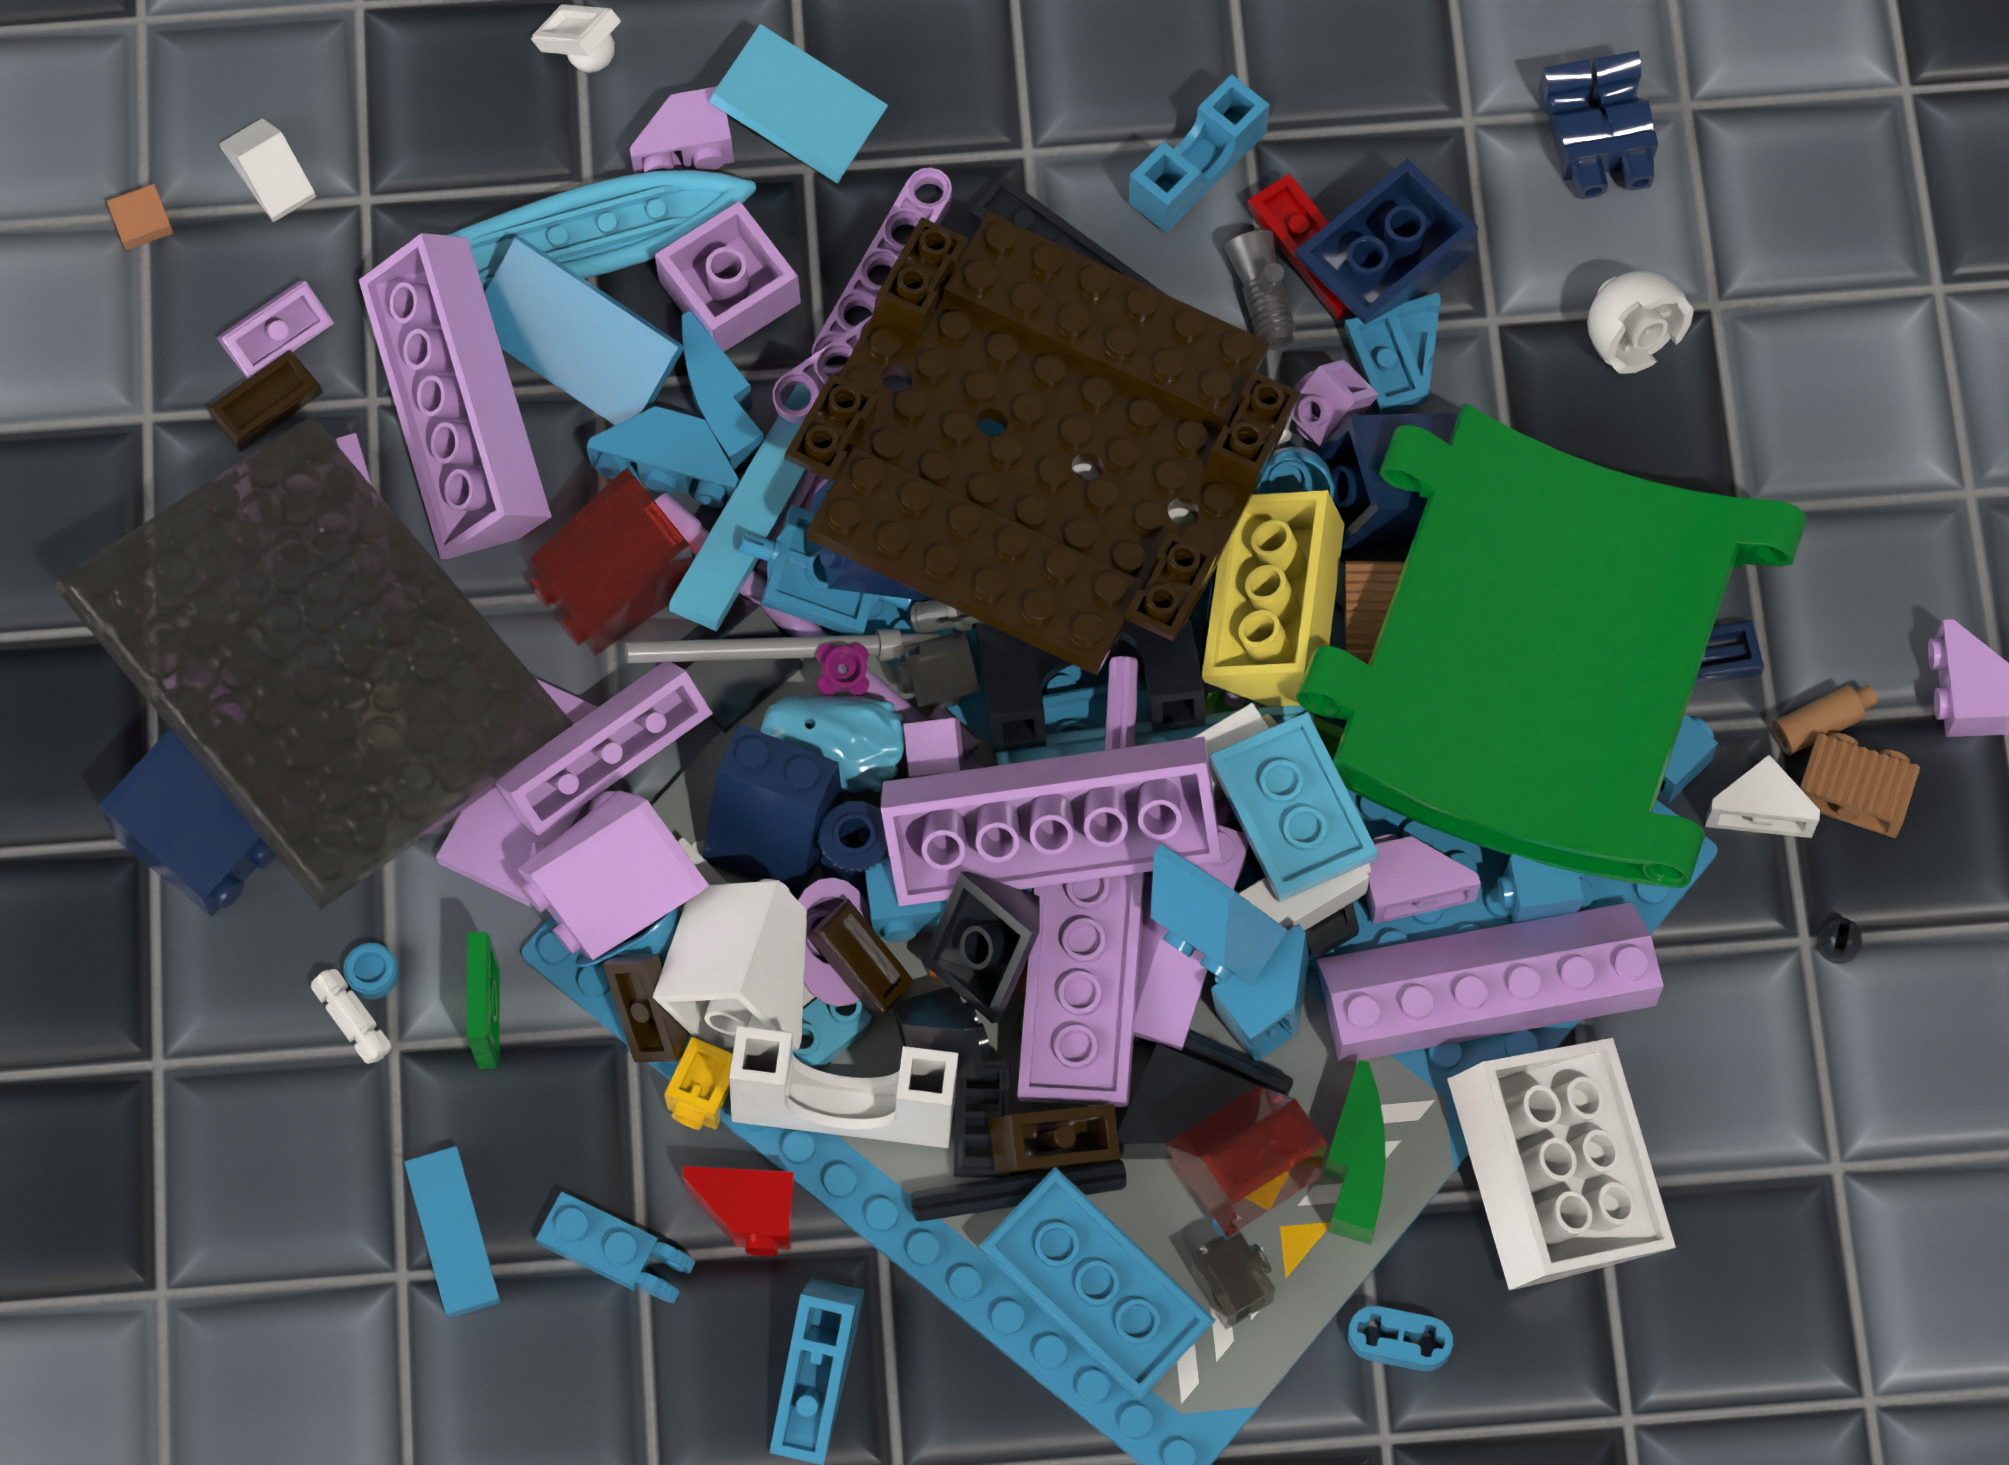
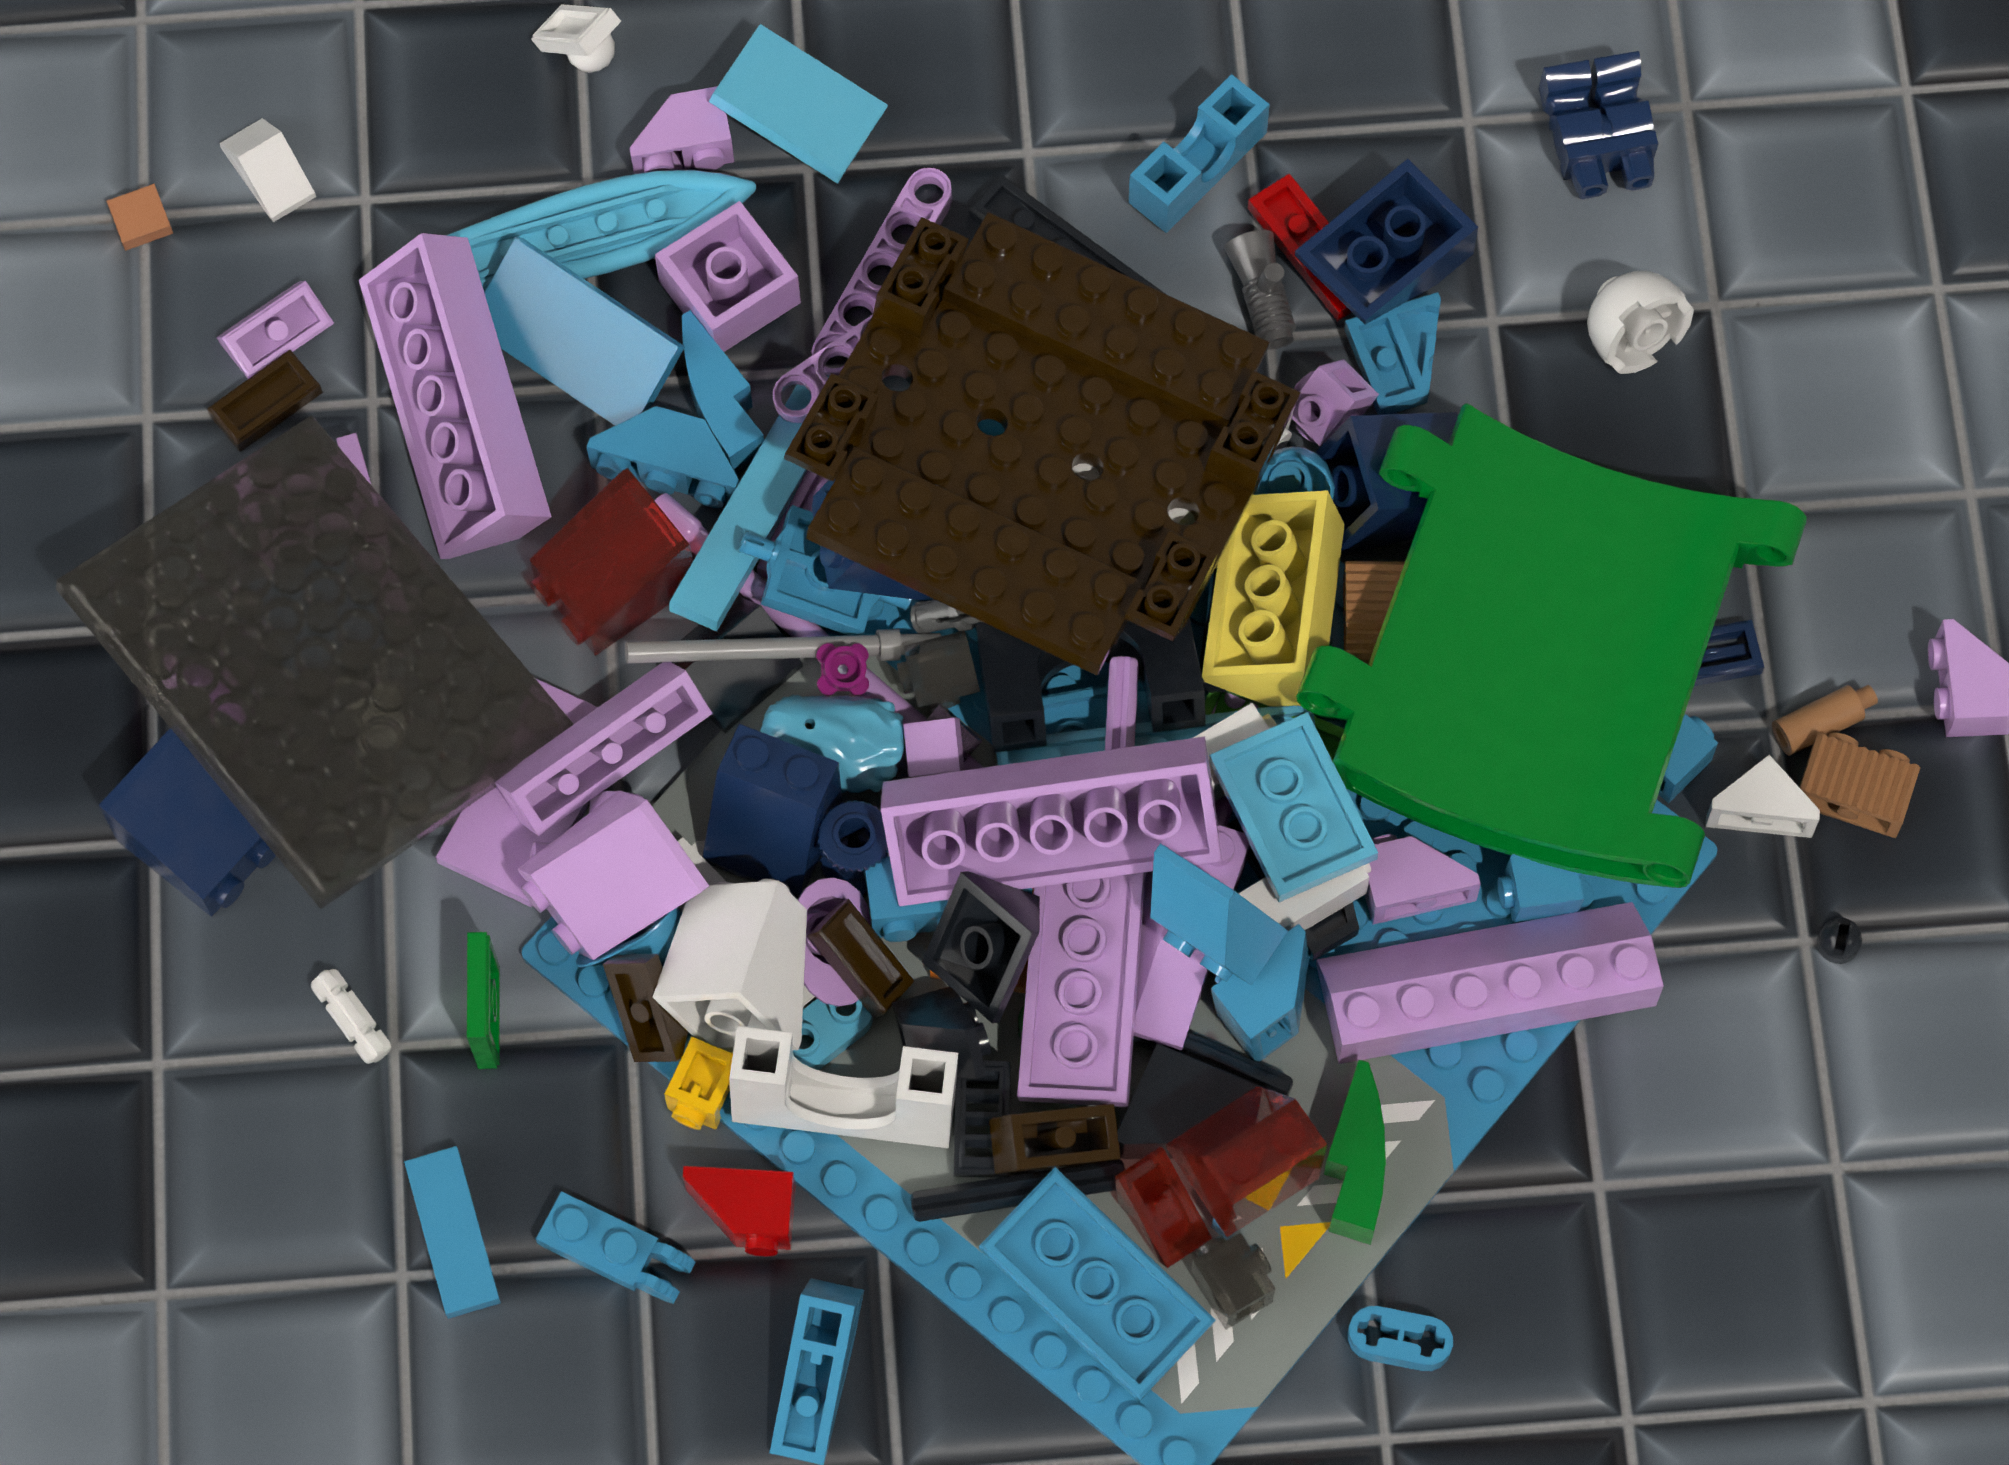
dark azure tile [343,943,399,1000] -> none
white slope [1447,1038,1676,1290] -> none
none -> clear red slope [1115,1147,1212,1268]

